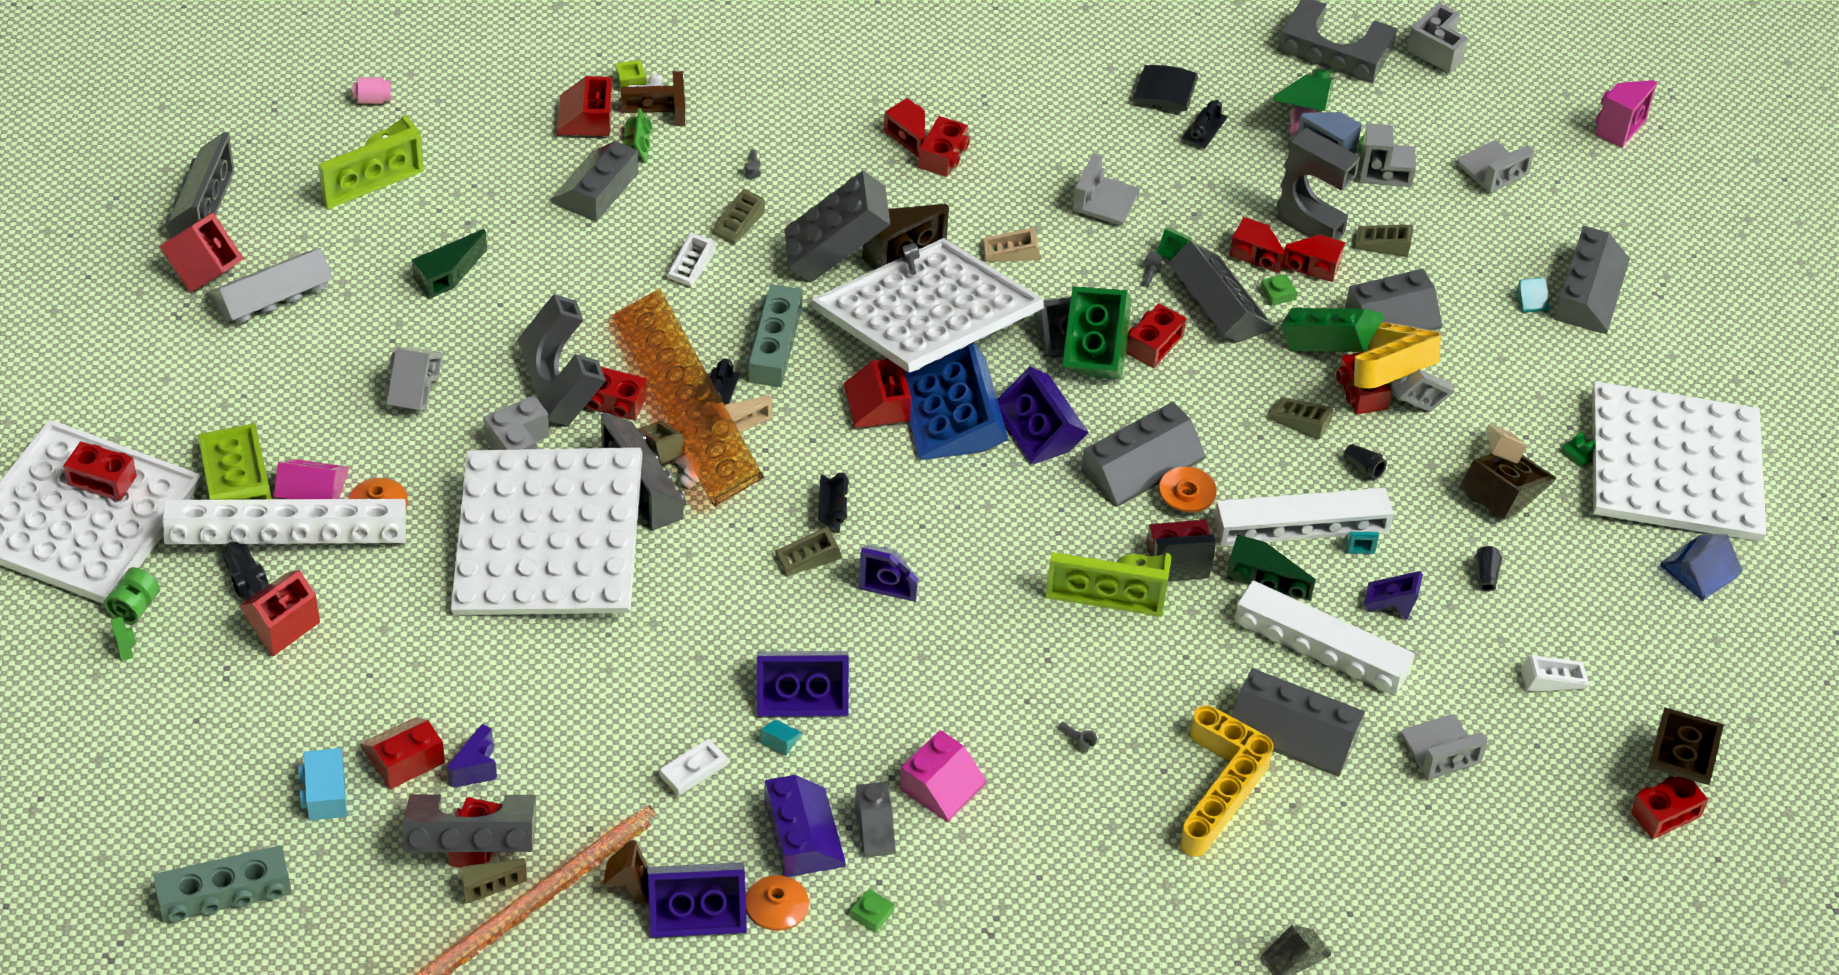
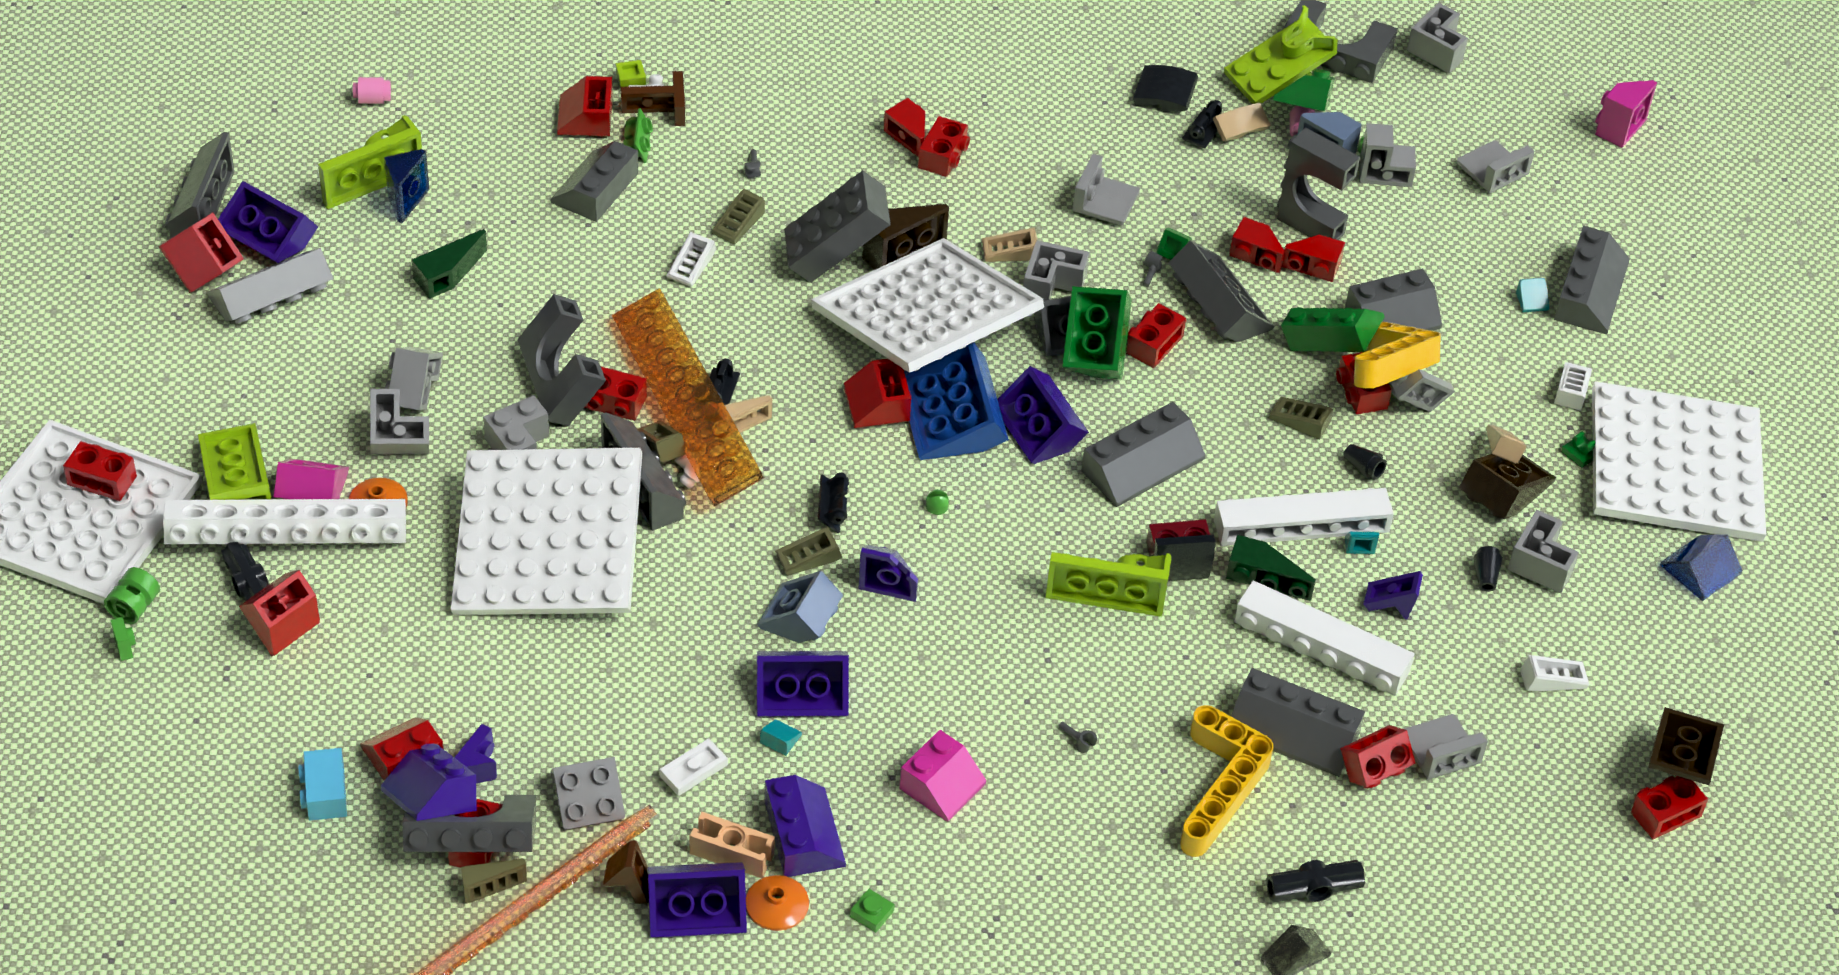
sand green brick [153,845,292,923] -> none
sand green brick [744,284,803,388] -> none
flat silver slope [854,781,896,858] -> none
dark grey hand [902,243,920,275] -> none
orange dish [1159,467,1217,513] -> none
bright green plate [1260,274,1298,306] -> none
olive slope [1355,225,1413,257] -> none
none -> dark purple slope [218,181,318,263]
none -> light grey brick [370,389,429,454]
none -> dark purple slope [381,744,477,821]
none -> clear blue slope [384,149,430,223]
none -> light grey bracket [550,757,625,830]
none -> light nougat piece [689,812,775,879]
none -> sand blue slope [757,571,843,643]
none -> bright green hinge [926,489,949,515]
none -> light grey brick [1023,240,1090,299]
none -> tan slope [1212,103,1271,141]
none -> lime plate [1224,5,1338,104]
none -> black piece [1266,860,1365,902]
none -> red brick [1340,725,1416,788]
none -> light grey brick [1508,509,1579,593]
none -> white slope [1554,362,1592,411]

